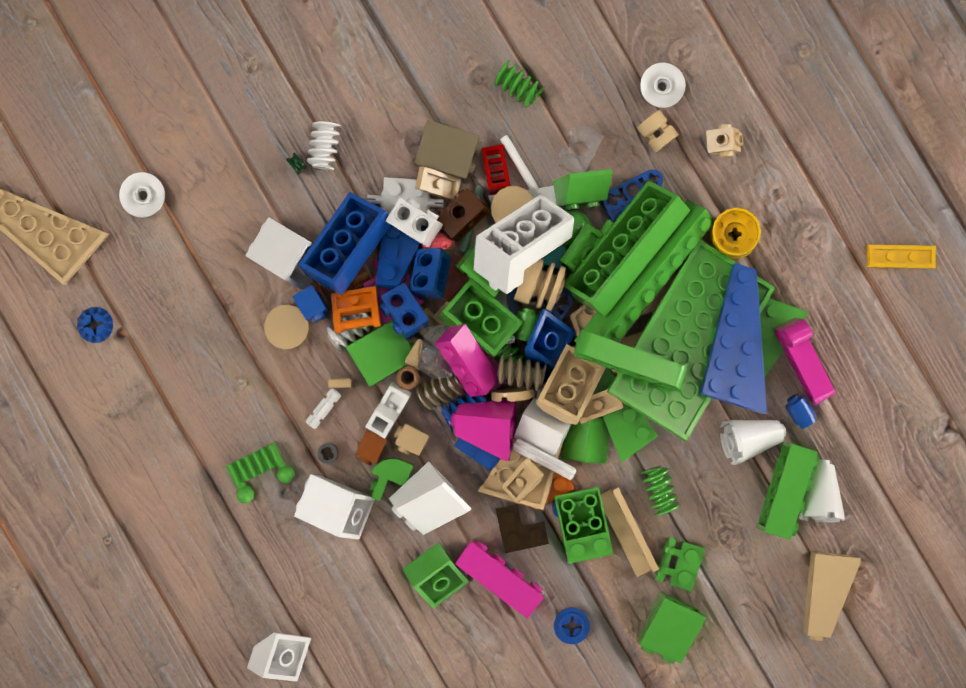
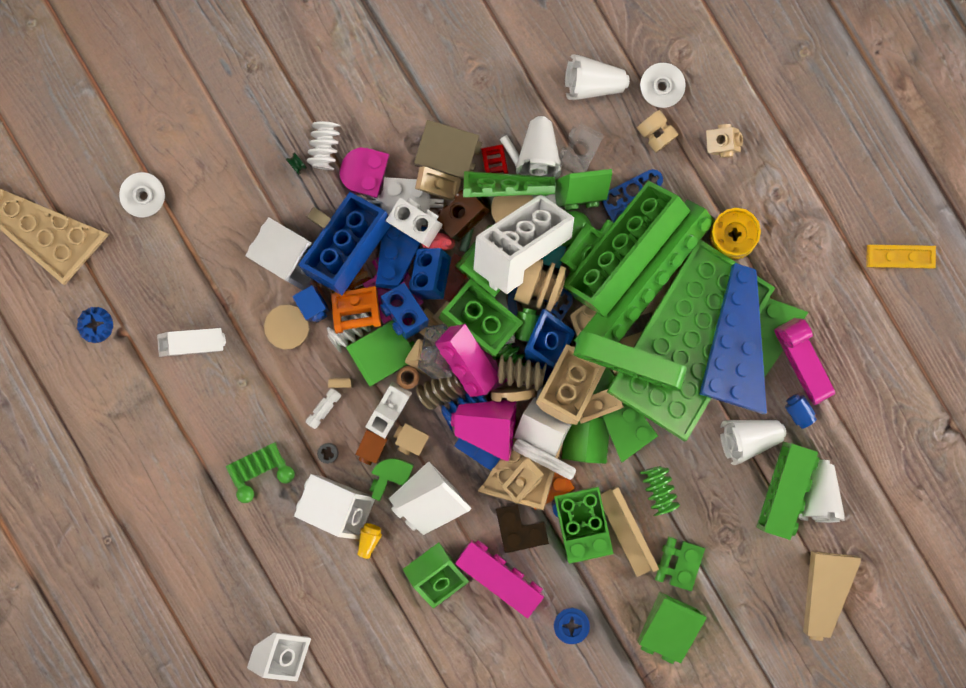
bright green piece [494,60,545,108] -> none
none -> white slope [157,328,226,357]
none -> dark tan beam [306,207,331,229]
none -> dark pink slope [340,147,390,199]
none -> yellow cone [357,523,382,559]
none -> bright green wing [463,171,556,197]
none -> white cone [516,116,561,179]
none -> white cone [565,54,629,100]

